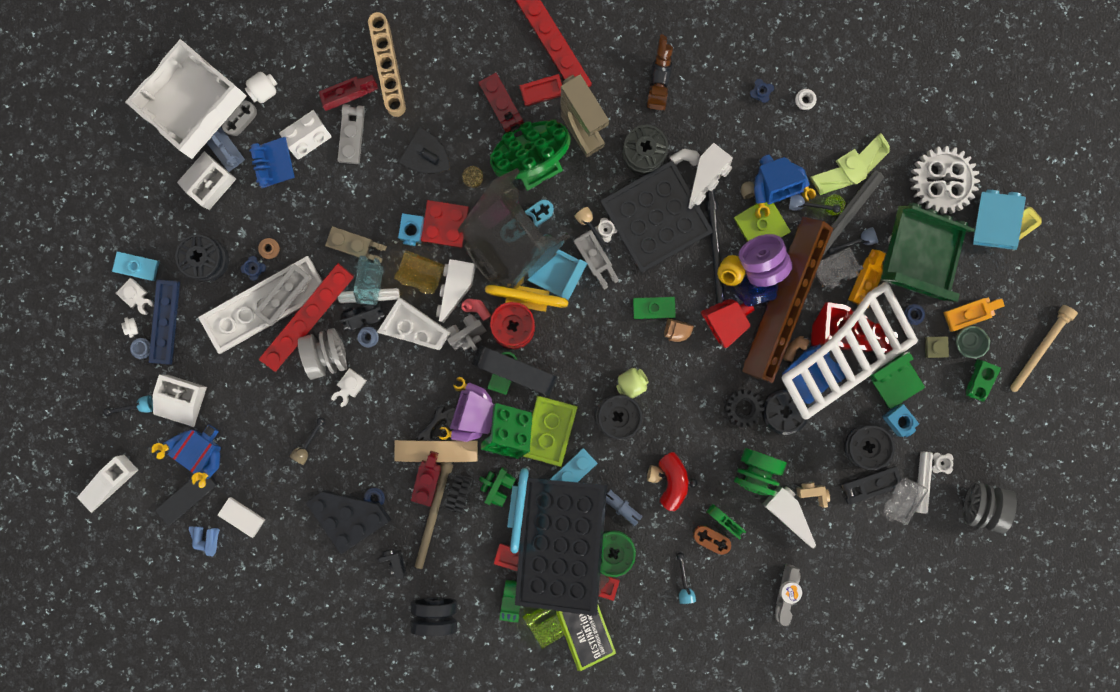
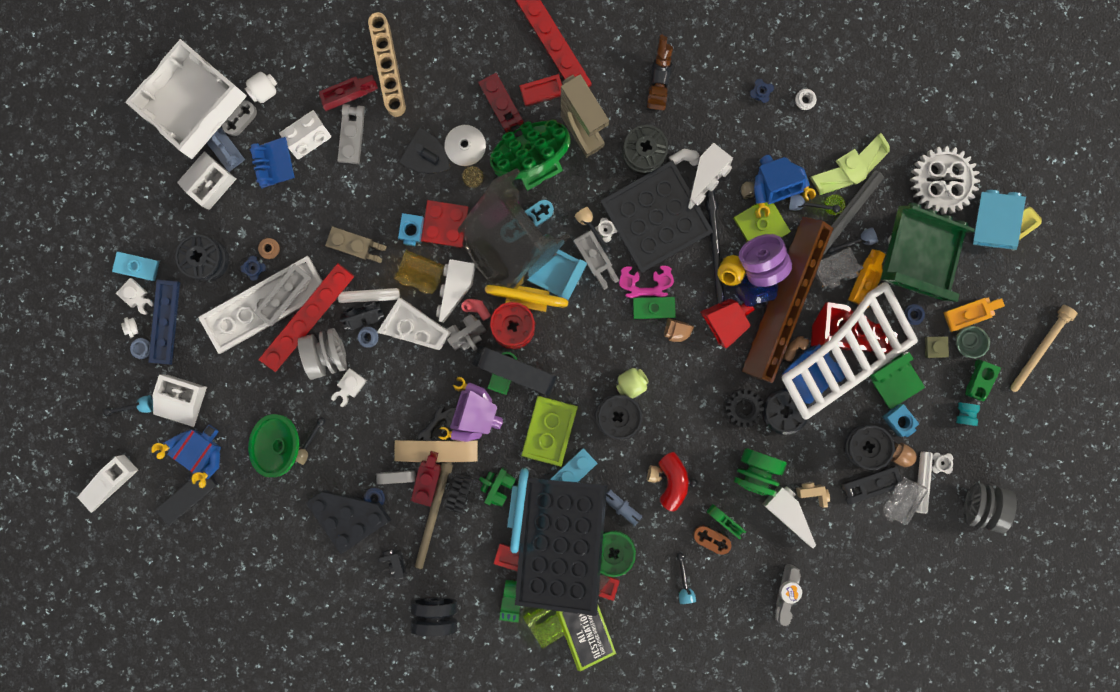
medium blue piece [189,526,220,556] -> none
white tile [218,497,265,538] -> none
clear light blue hinge [353,256,383,305] -> none
green bracket [481,403,532,459] -> none
none -> green dish [248,414,299,477]
none -> light grey beam [376,470,416,484]
none -> white dish [445,125,486,166]
none -> dark pink helmet [619,266,674,298]
none -> medium nougat piece [891,442,917,467]
none -> teal wheel [956,402,980,426]

